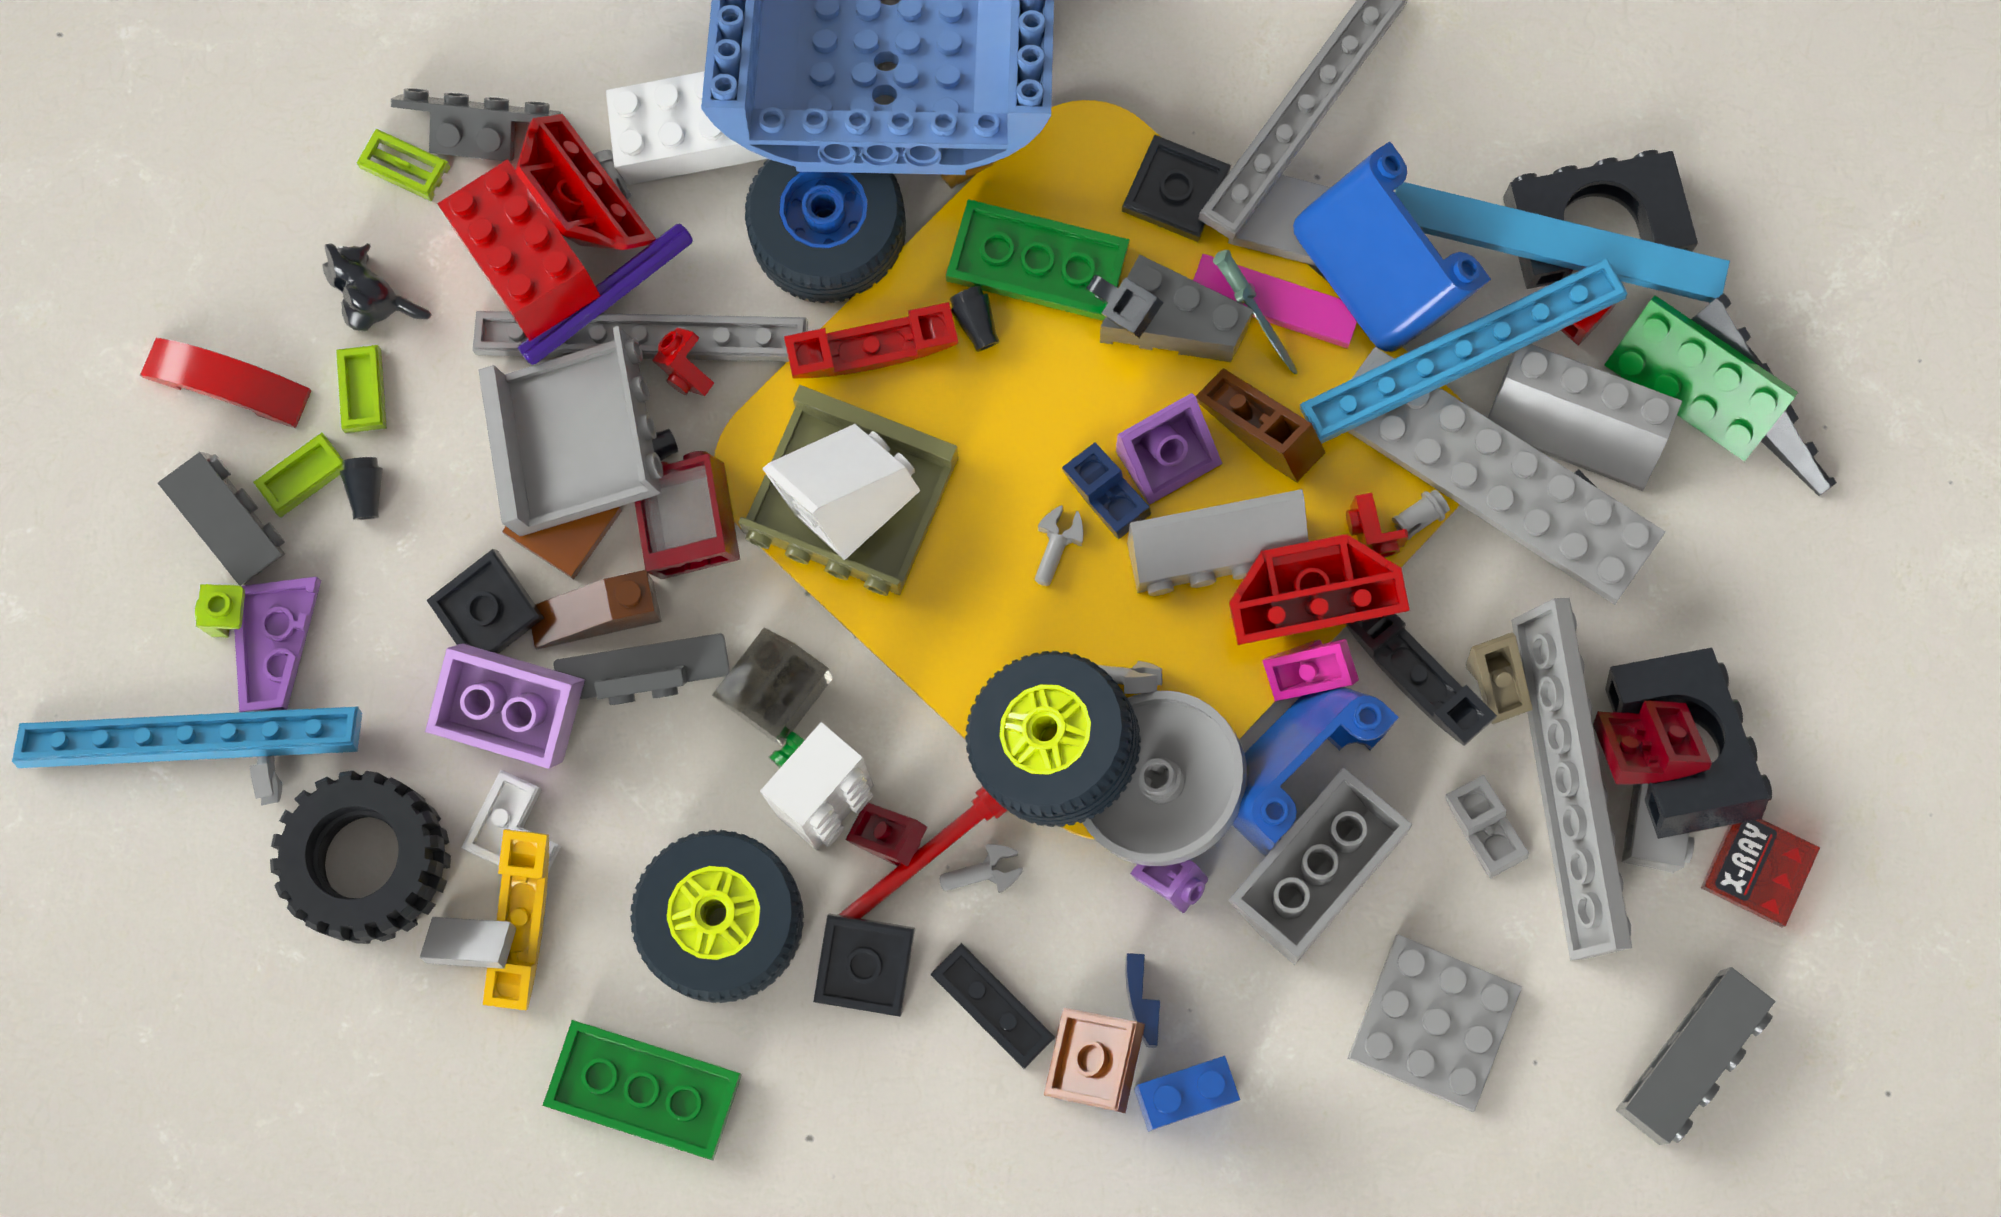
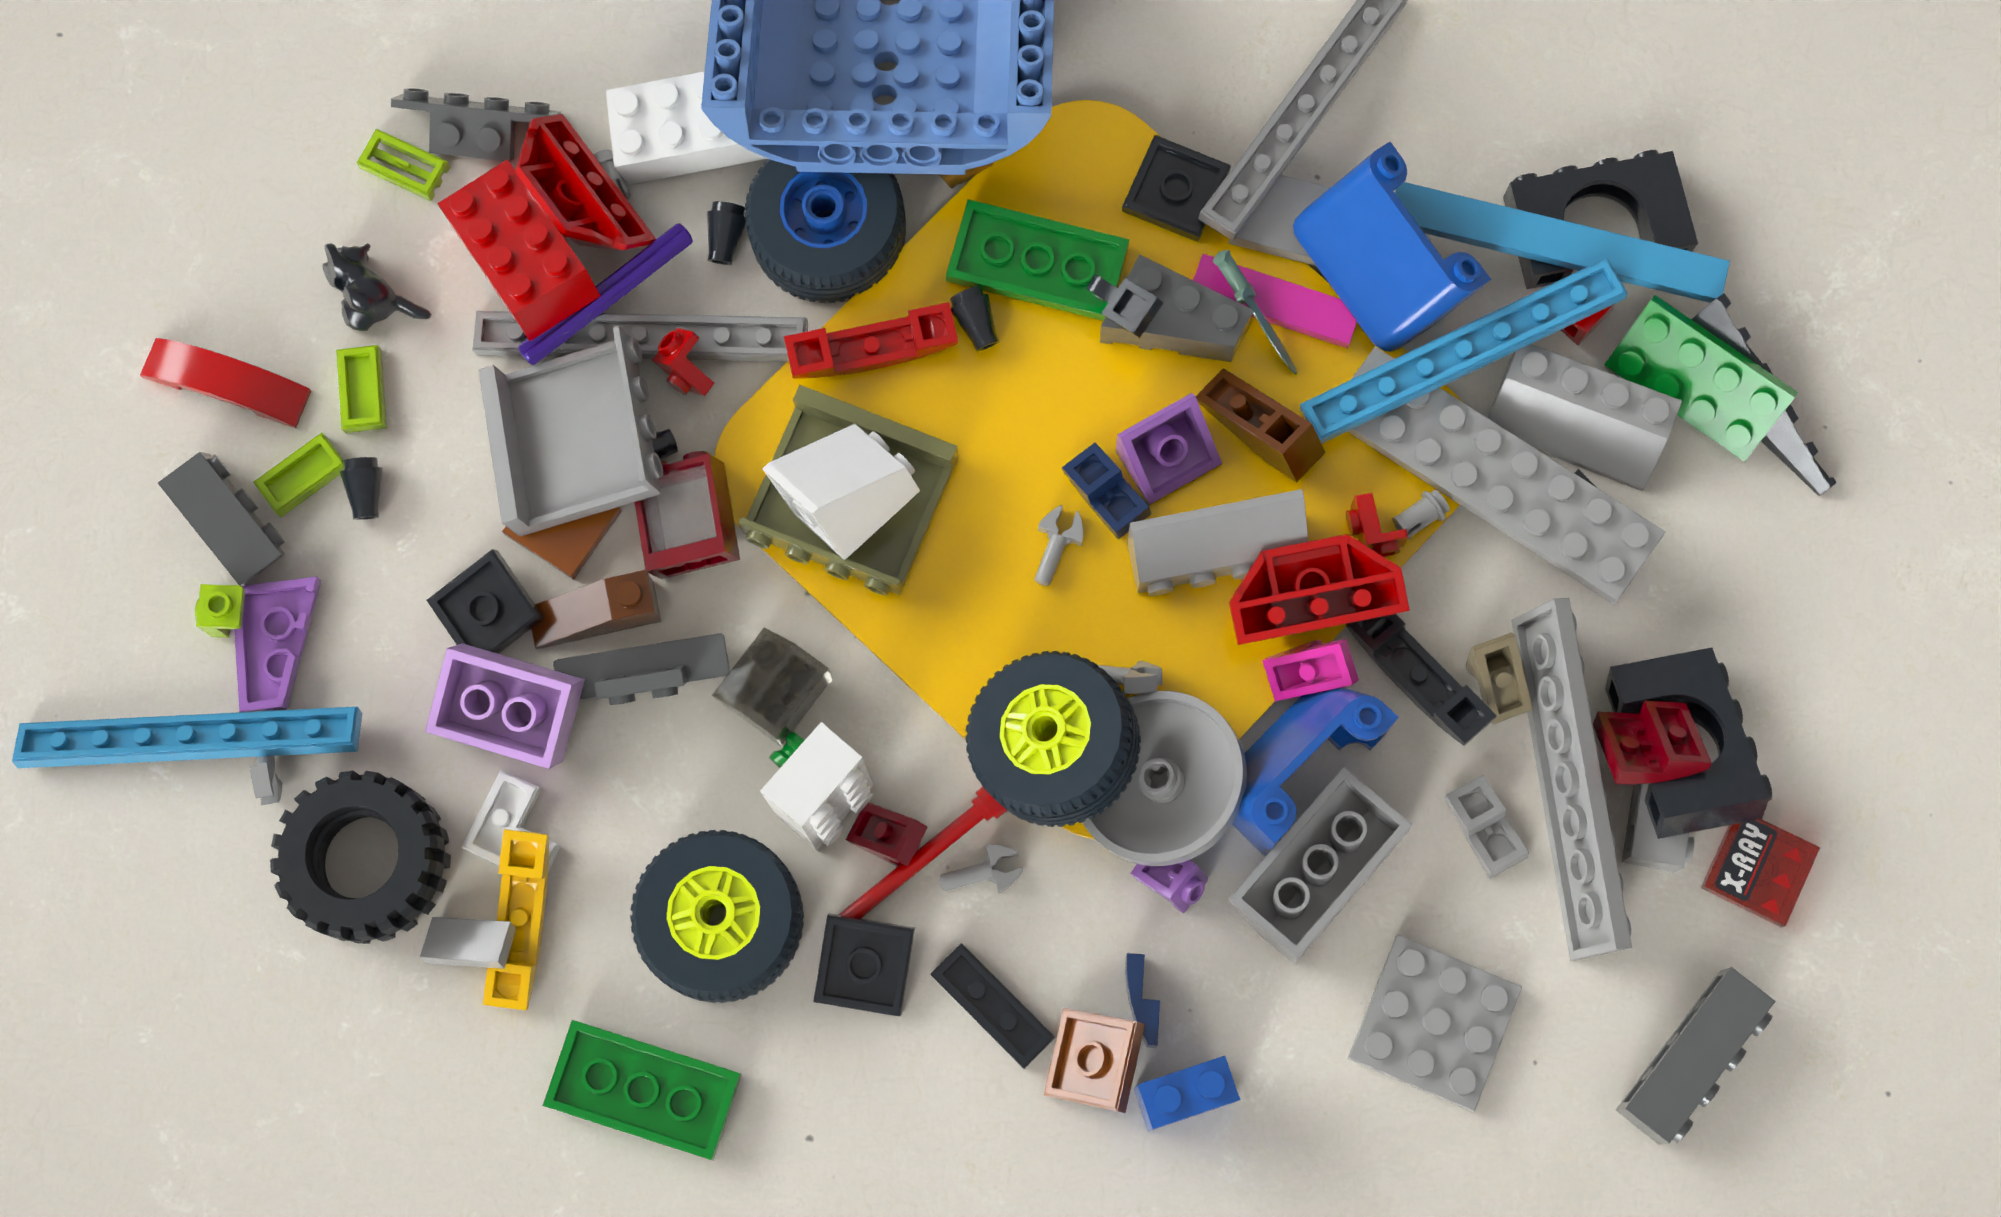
none -> black cone [707,201,746,265]

